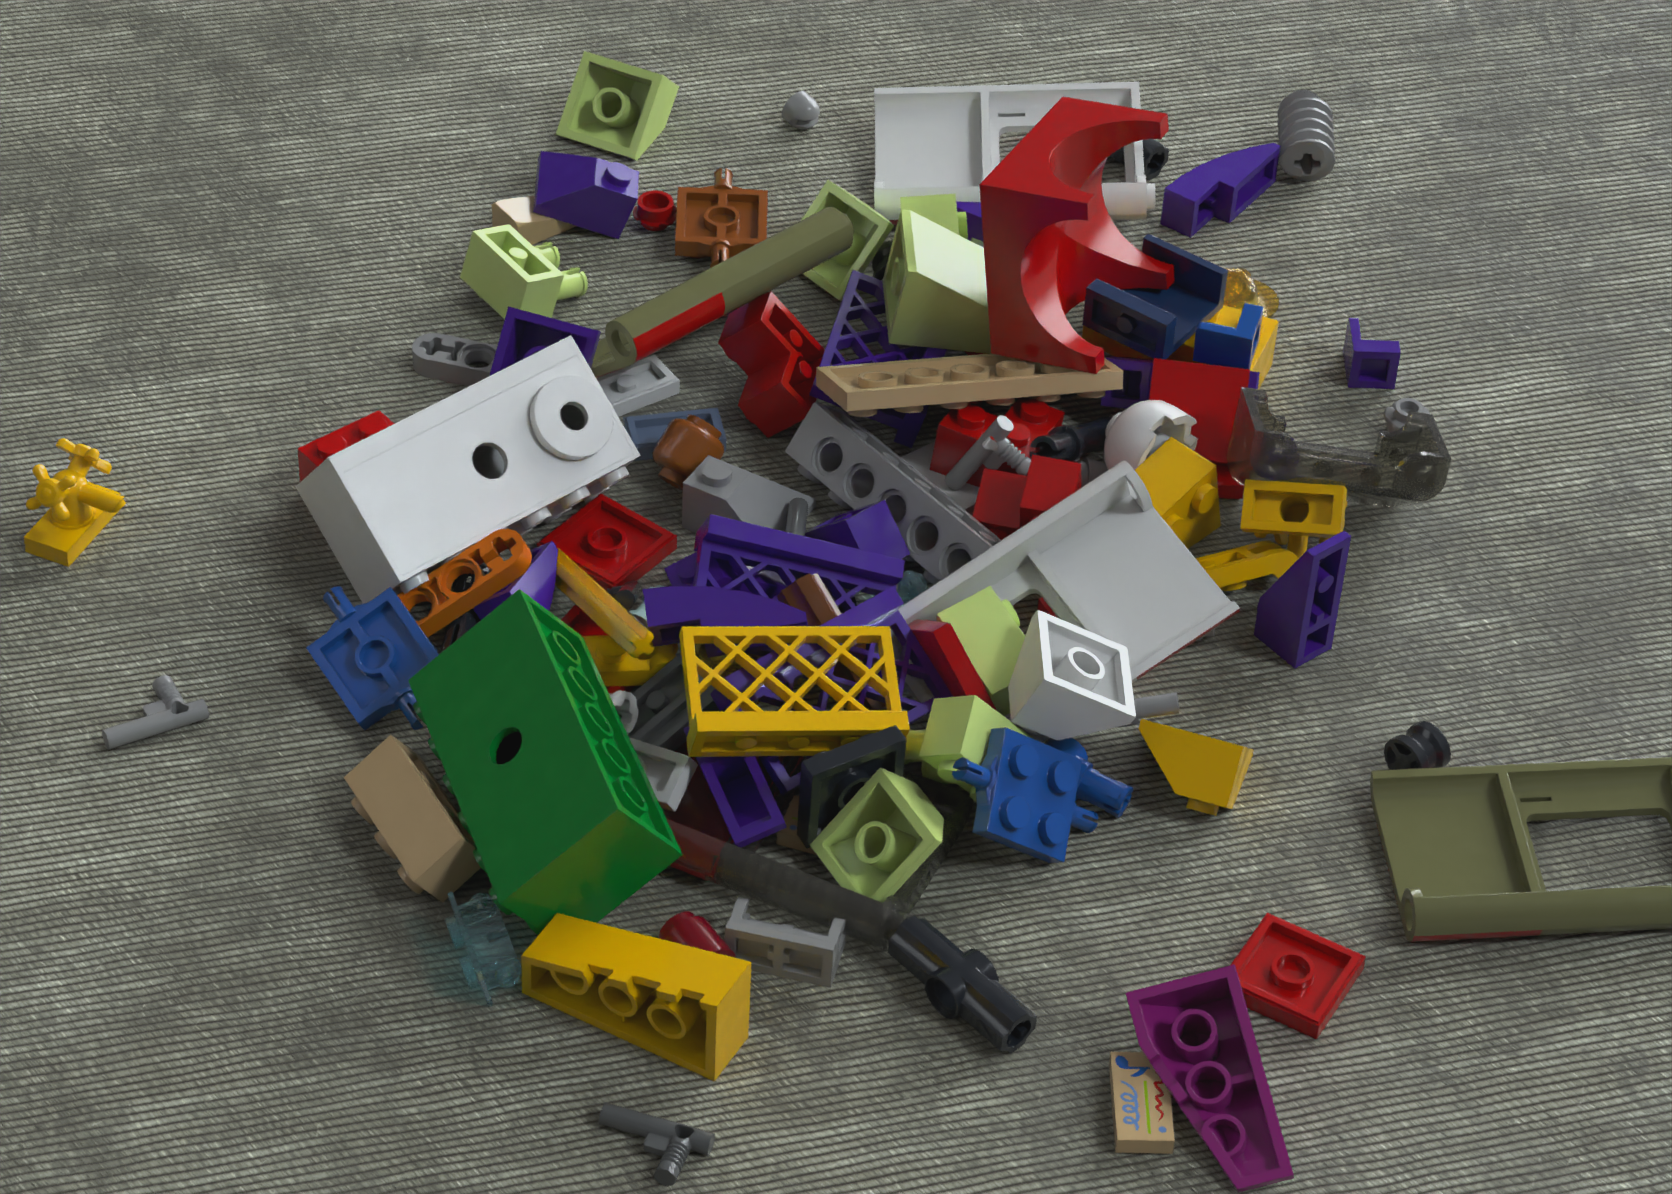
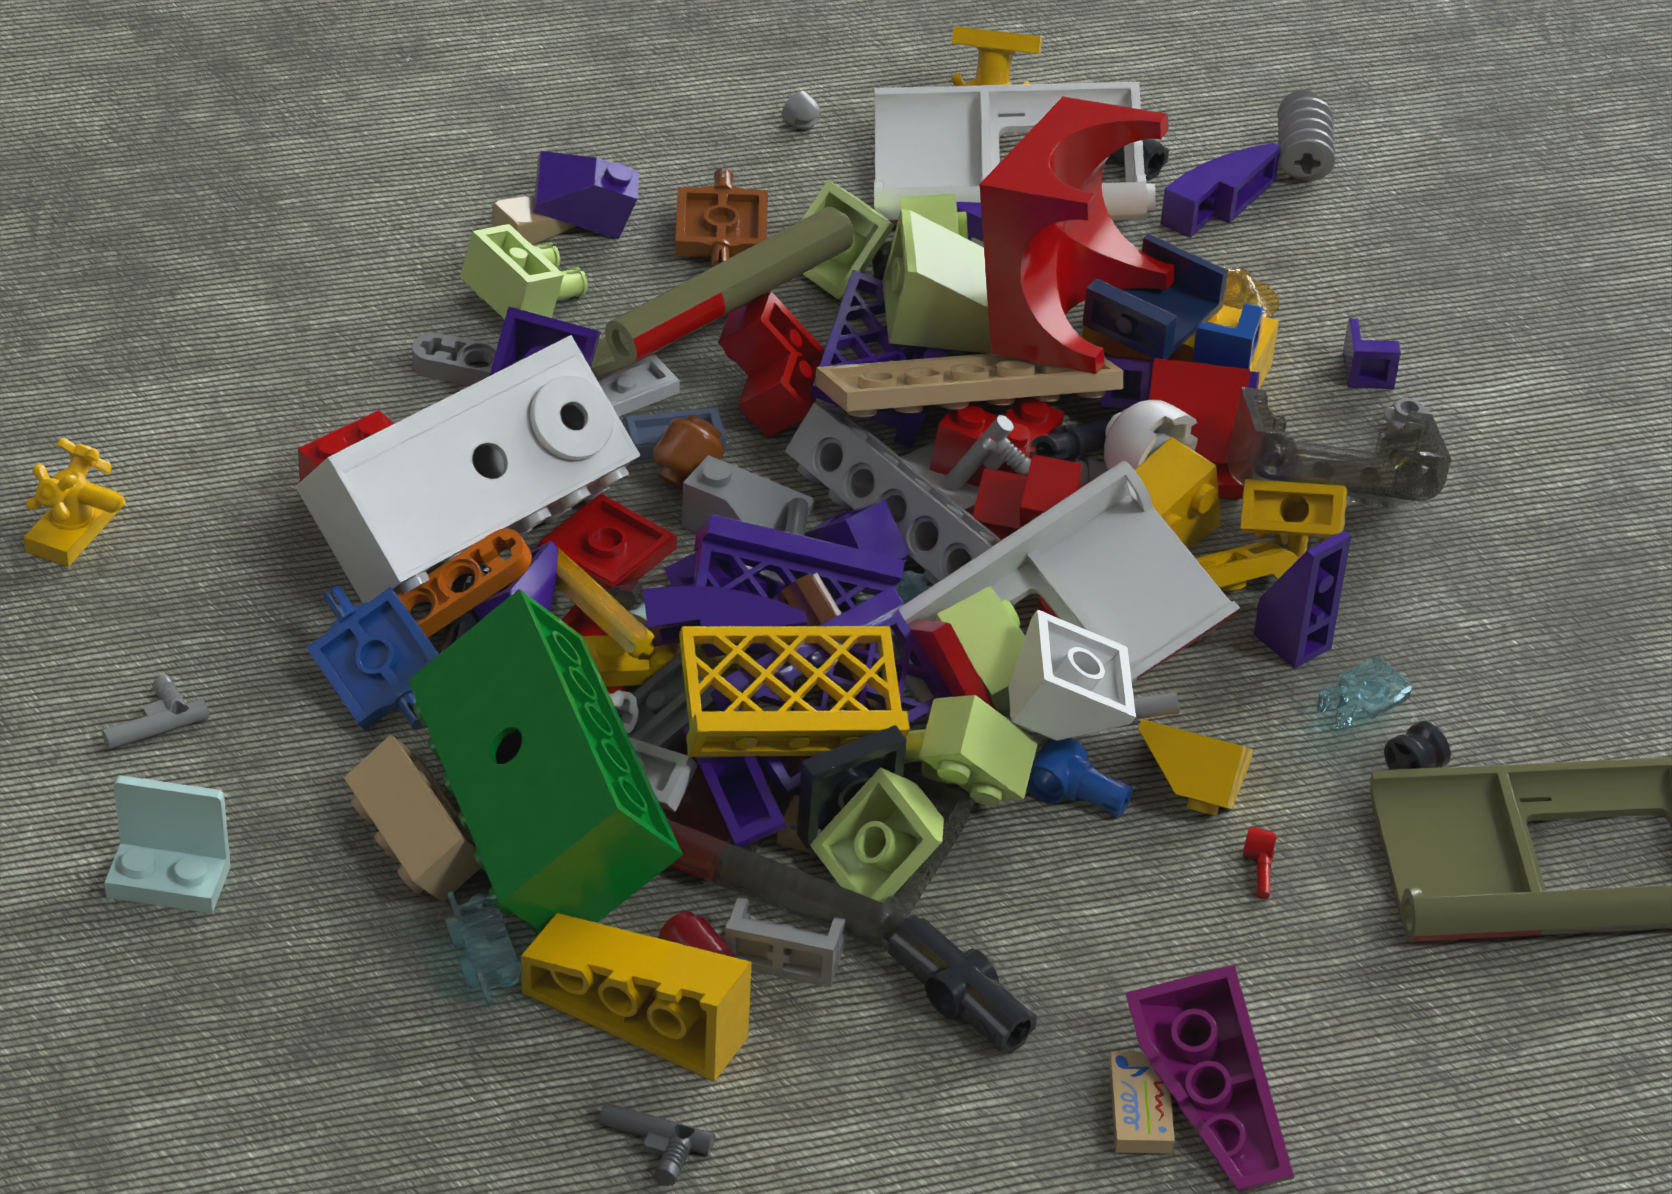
yellowish green slope [556,51,679,161] -> none
red plate [633,190,677,231] -> none
blue plate [952,727,1098,863] -> none
red tile [1231,913,1366,1039] -> none
none -> light aqua bracket [104,775,231,914]
none -> yellow piece [951,26,1043,86]
none -> red hand [1242,826,1277,899]
none -> clear light blue plate [1316,655,1412,728]

